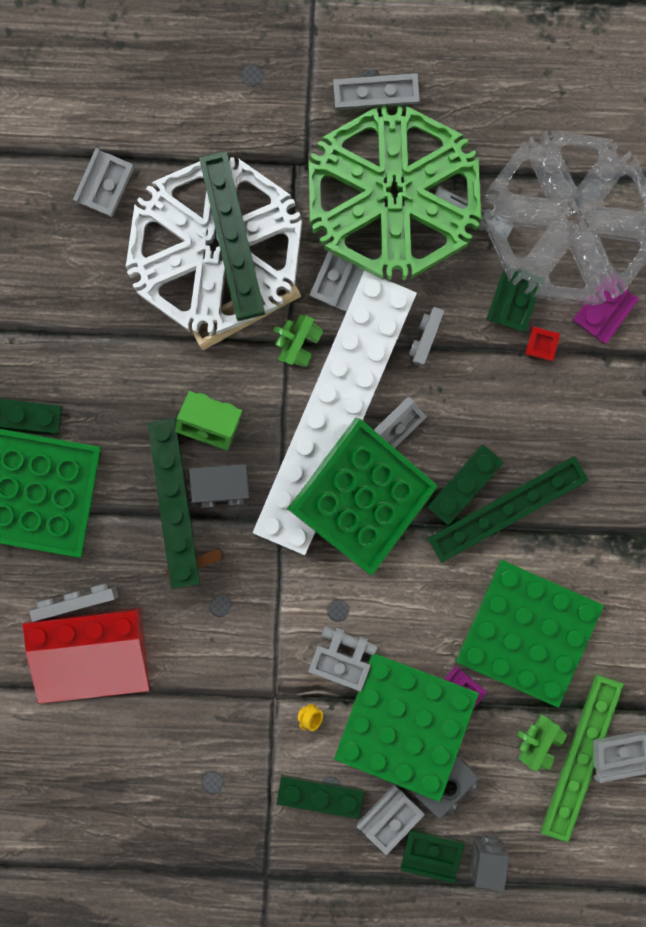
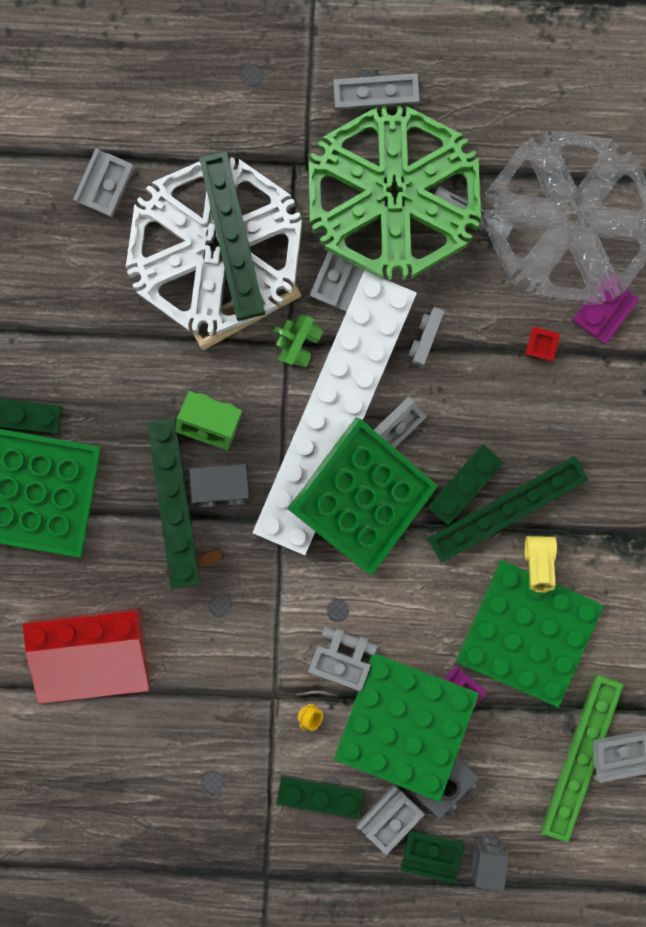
light grey plate [29,583,119,622] -> none
dark green plate [486,266,544,333] -> none
bright green hips [517,714,567,772] -> none
none -> light yellow piece [524,536,557,593]

